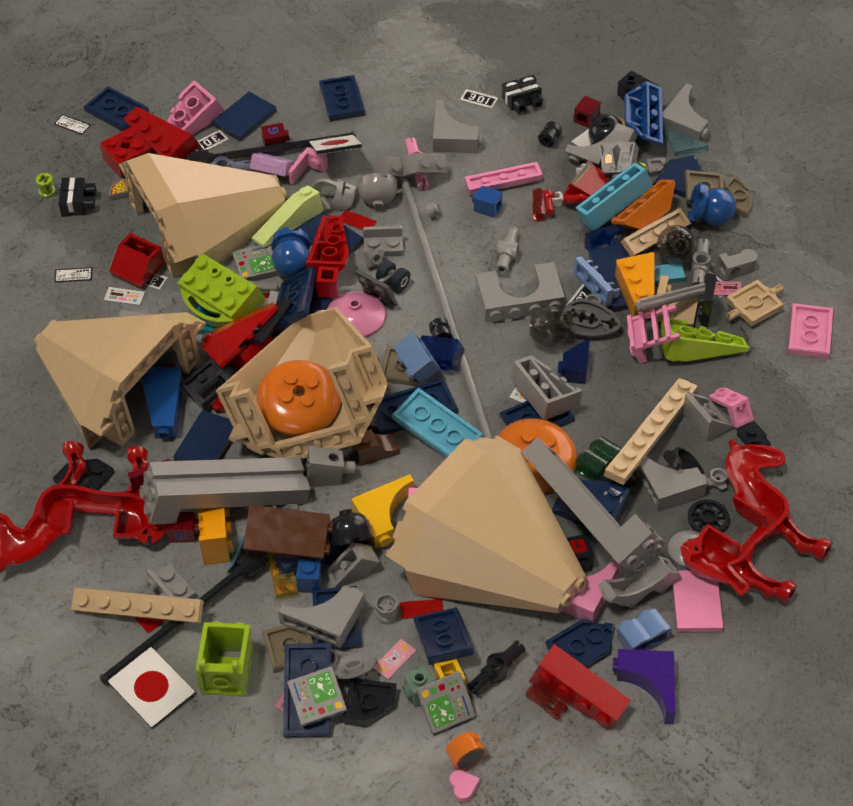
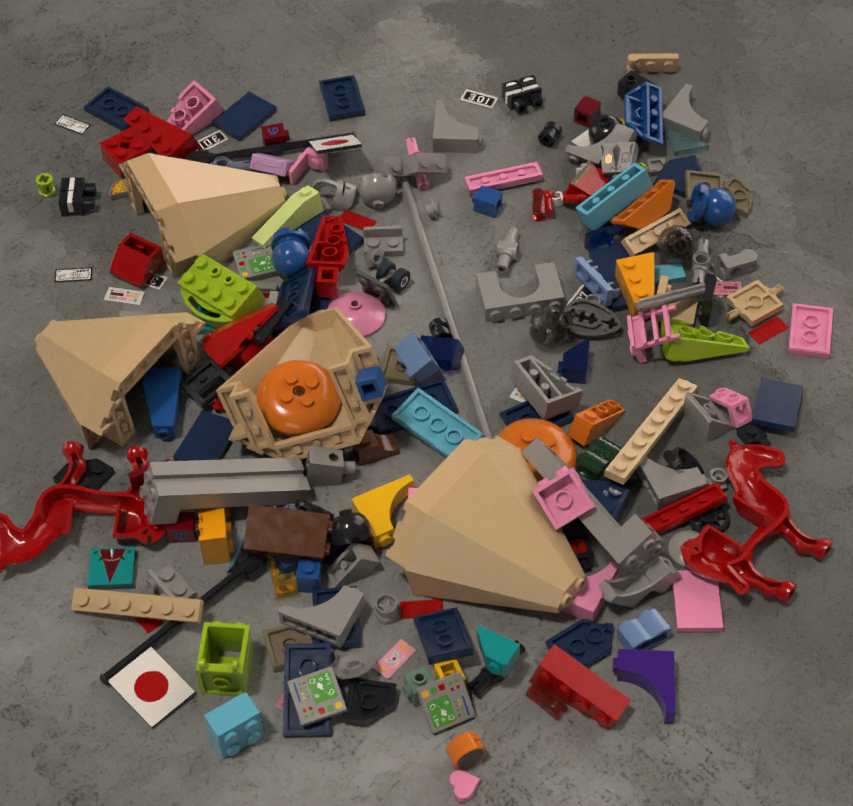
none -> teal tile [87,547,136,589]
none -> medium azure brick [204,692,264,759]
none -> black wheel [295,499,335,521]
none -> blue brick [355,365,387,401]
none -> teal slope [477,625,520,678]
none -> bright pink plate [532,466,595,530]
none -> orange slope [568,399,626,446]
none -> tan plate [627,54,679,73]
none -> red tile [641,482,728,535]
none -> red sticker [748,316,789,344]
none -> dark blue tile [751,378,803,432]

